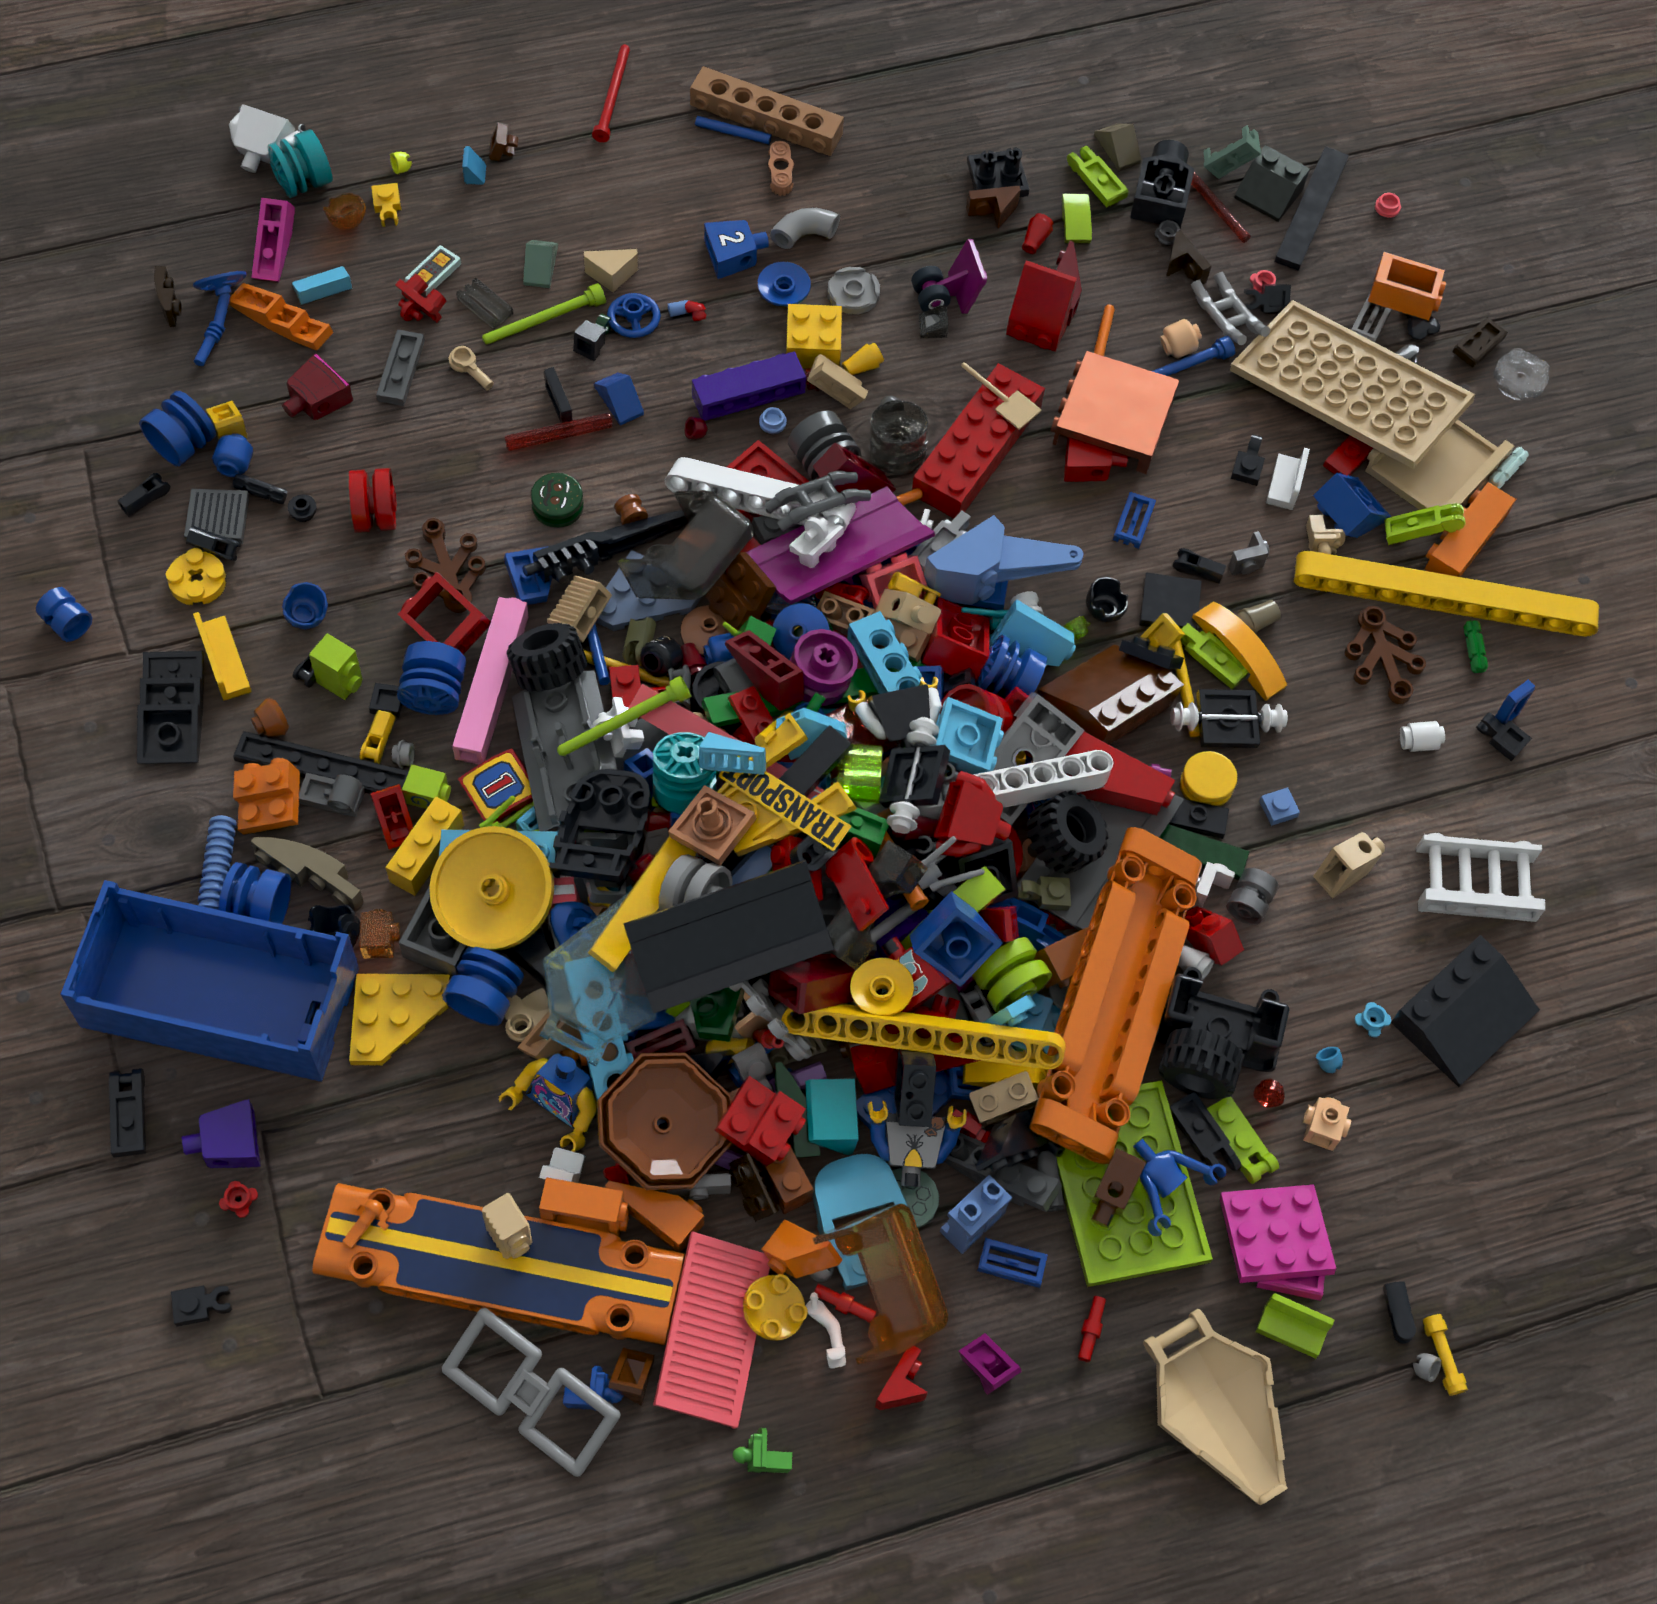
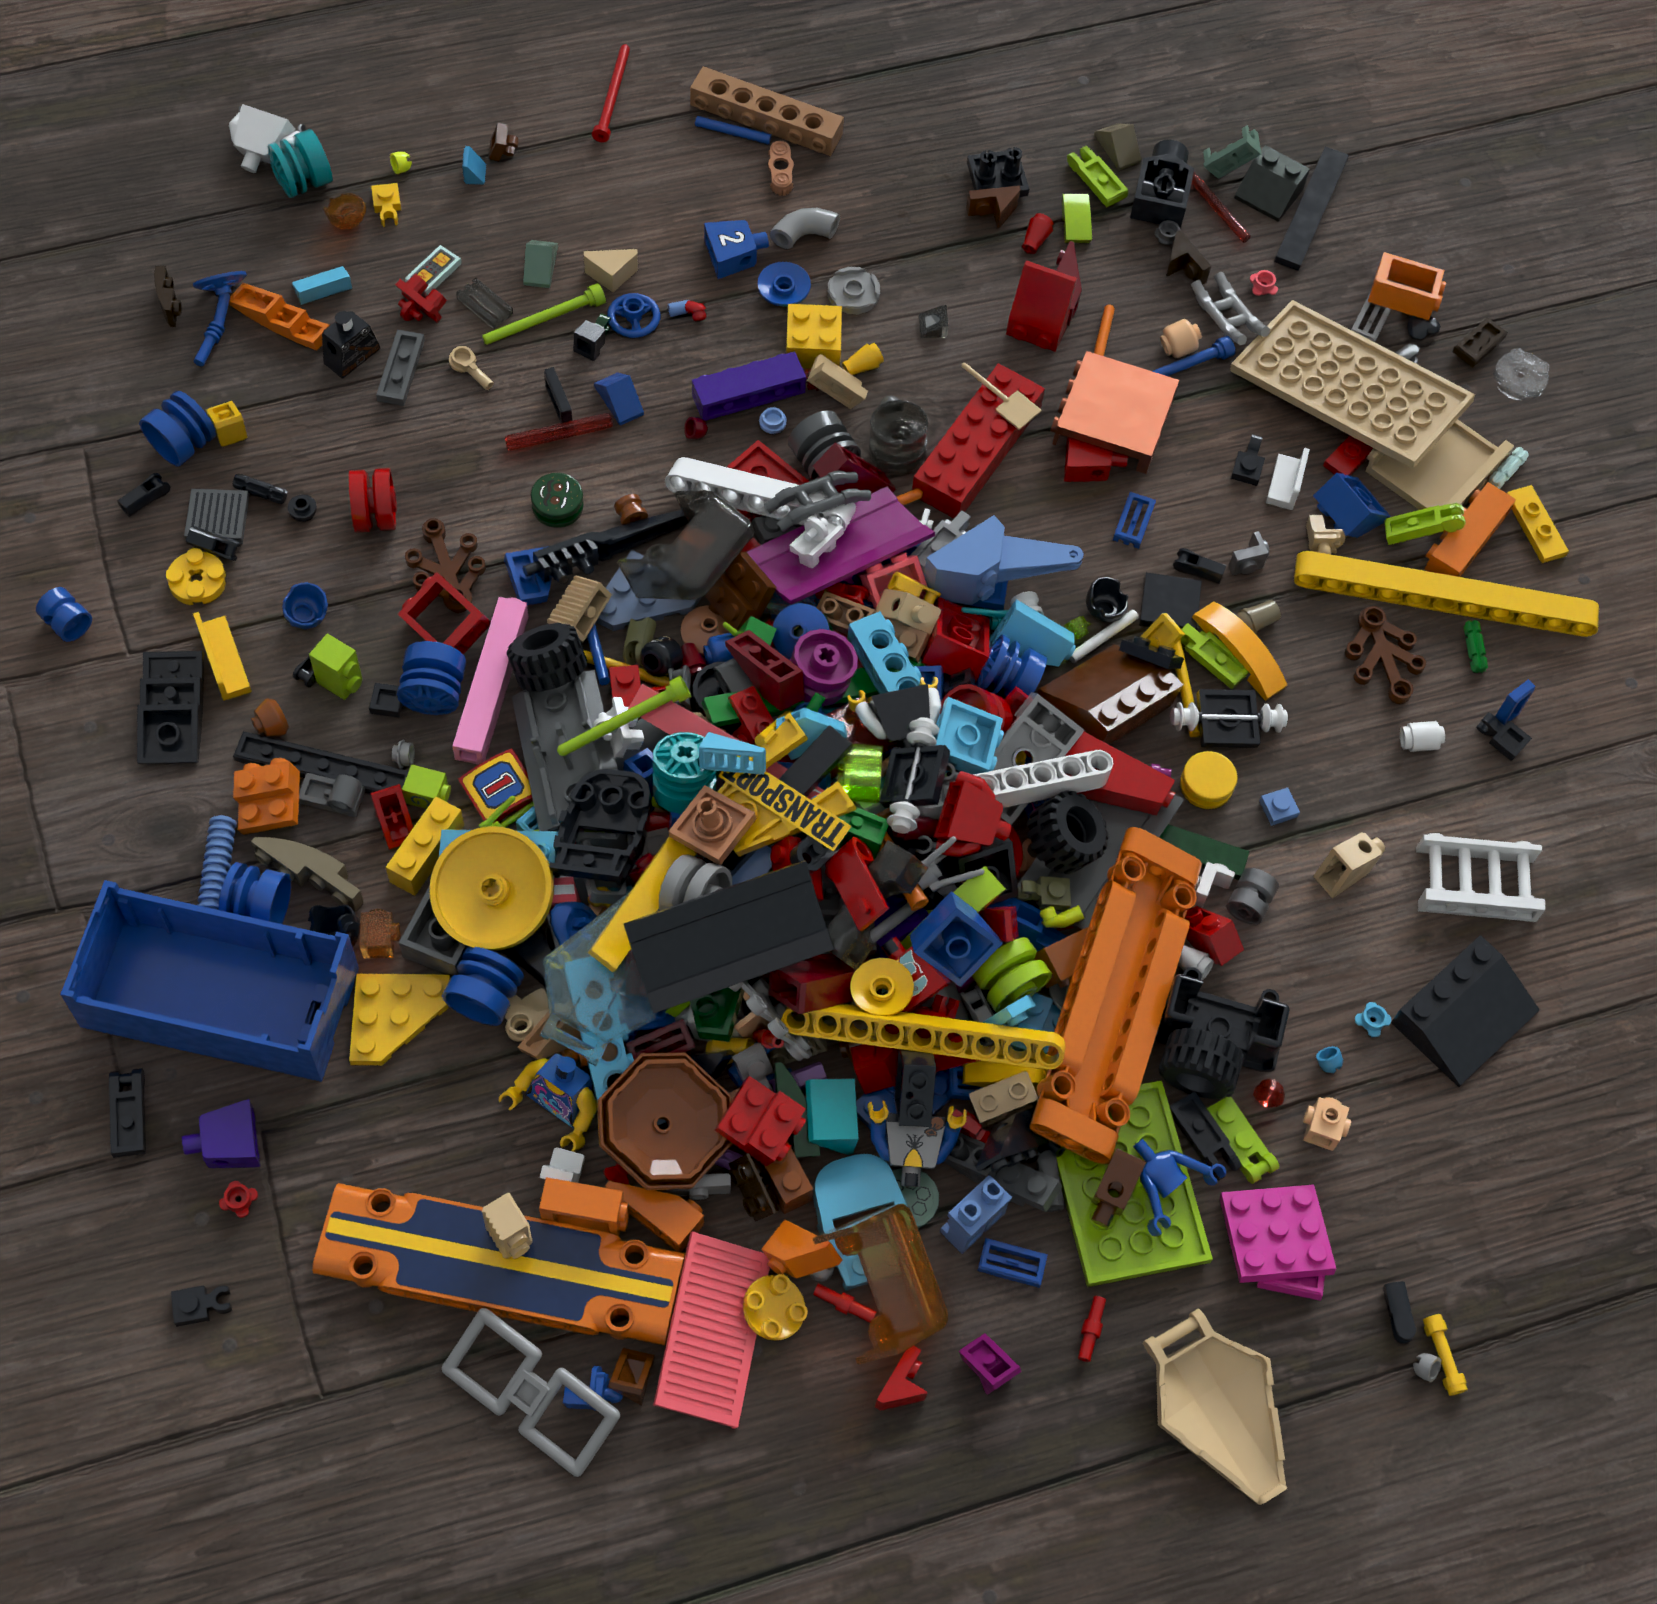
blue head [212,434,253,477] -> none
dark pink slope [251,198,295,282] -> none
dark red torso [282,353,353,420] -> none
orange piece [343,1196,390,1249] -> none
yellow bar [359,710,396,764] -> none
bright green piece [733,1428,792,1473] -> none
white piece [806,1292,846,1368] -> none
magenta plate [911,239,987,314] -> none
black plate [1169,799,1229,839] -> none
black plate [1244,284,1291,313] -> none
lime panel [1255,1293,1335,1359] -> none
coral plate [1375,193,1401,218] -> none
none -> black torso [322,311,381,379]
none -> neon yellow arm [1040,905,1085,928]
none -> white bar [1069,609,1139,663]
none -> yellow plate [1507,485,1569,563]

